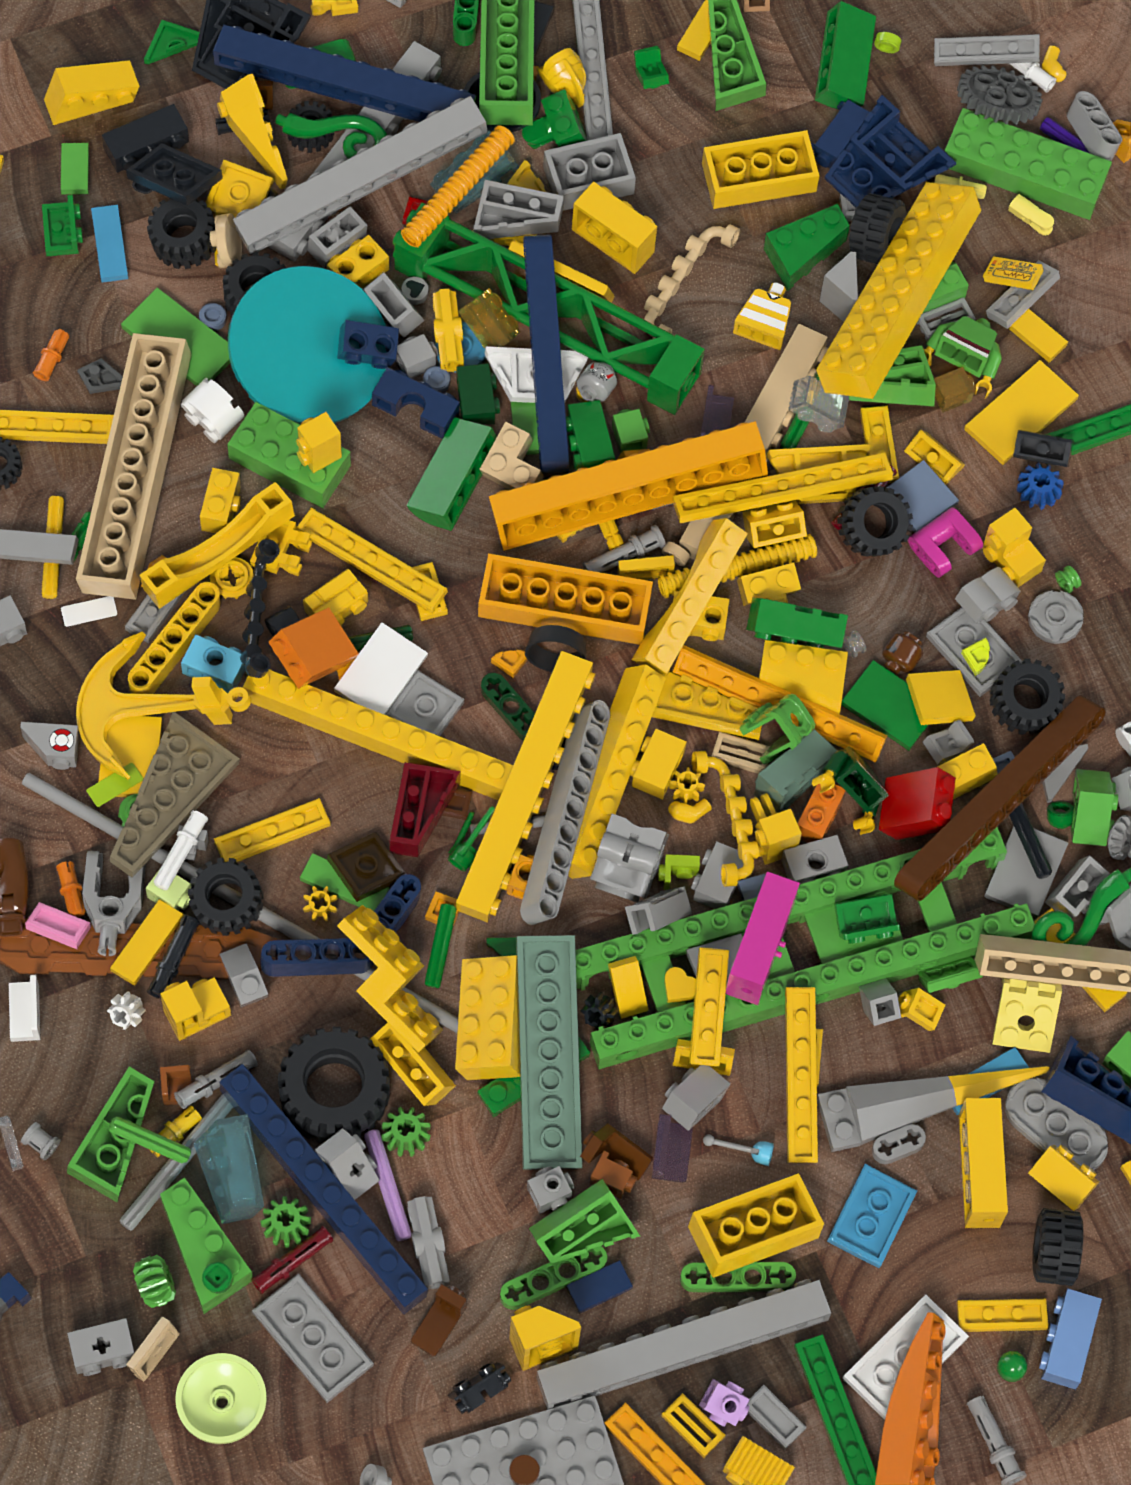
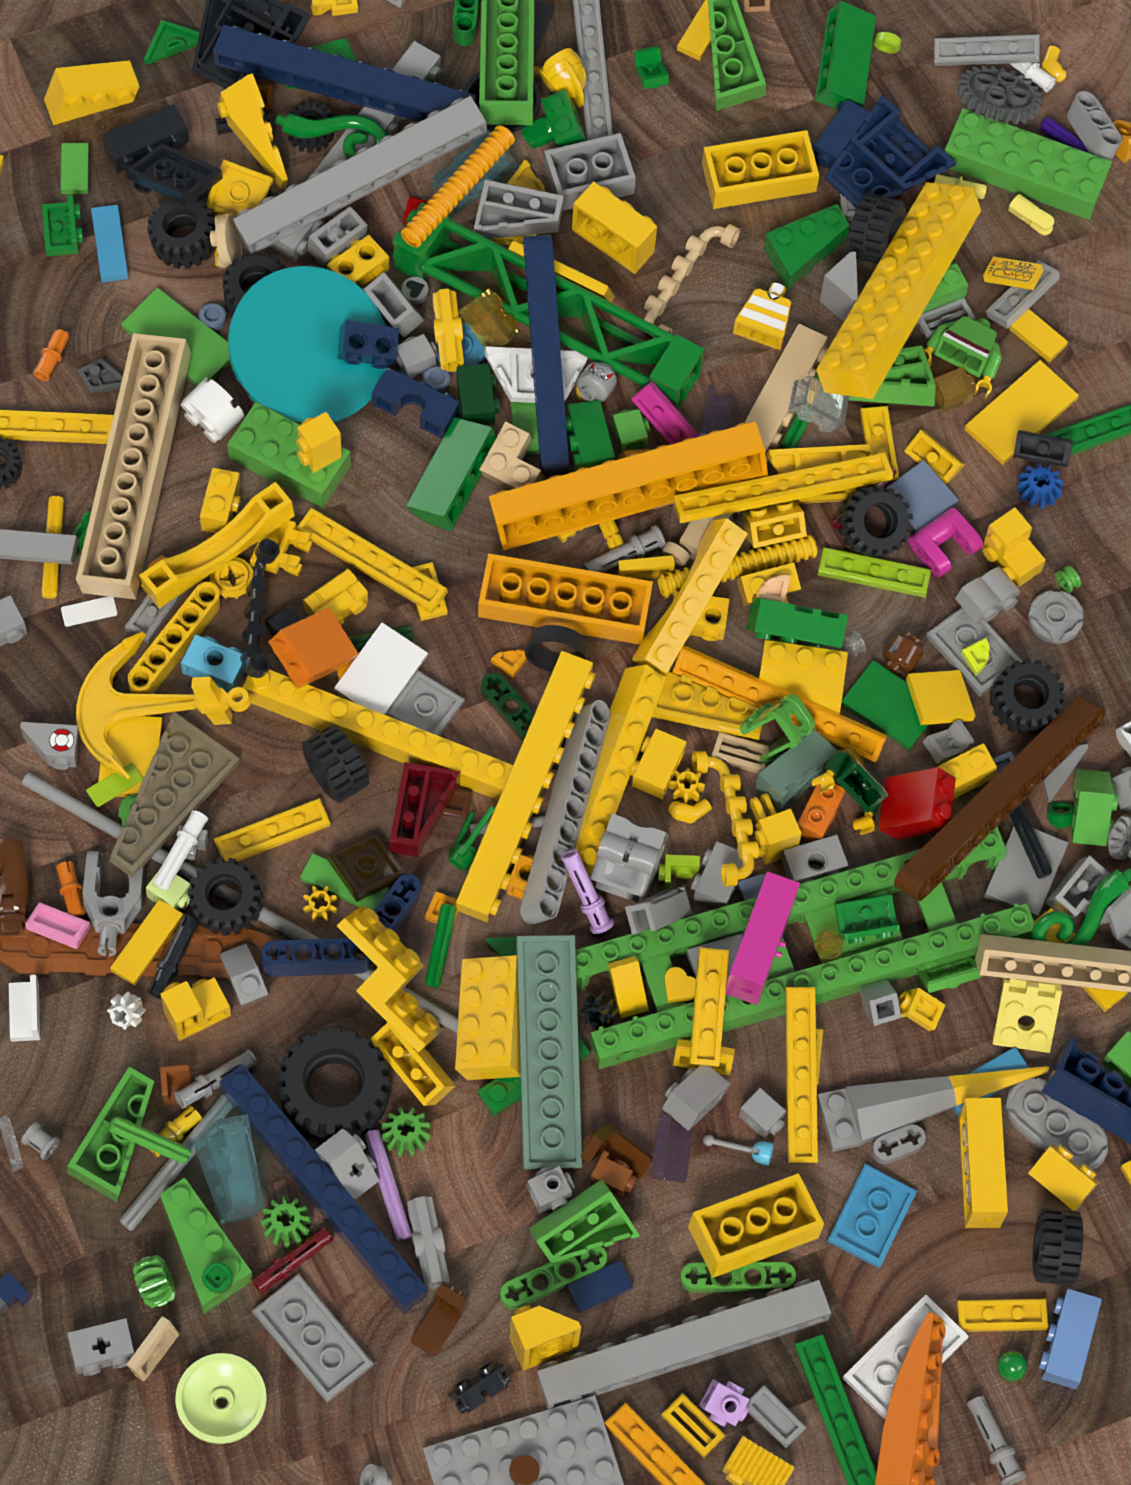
none -> black tyre [302,725,369,803]
none -> lavender pin [561,849,615,934]
none -> dark pink tile [631,381,700,445]
none -> light grey brick [738,1088,786,1140]
none -> light nougat tile [756,575,790,603]
none -> clear yellow plate [814,930,843,959]
none -> lime tile [818,547,931,598]

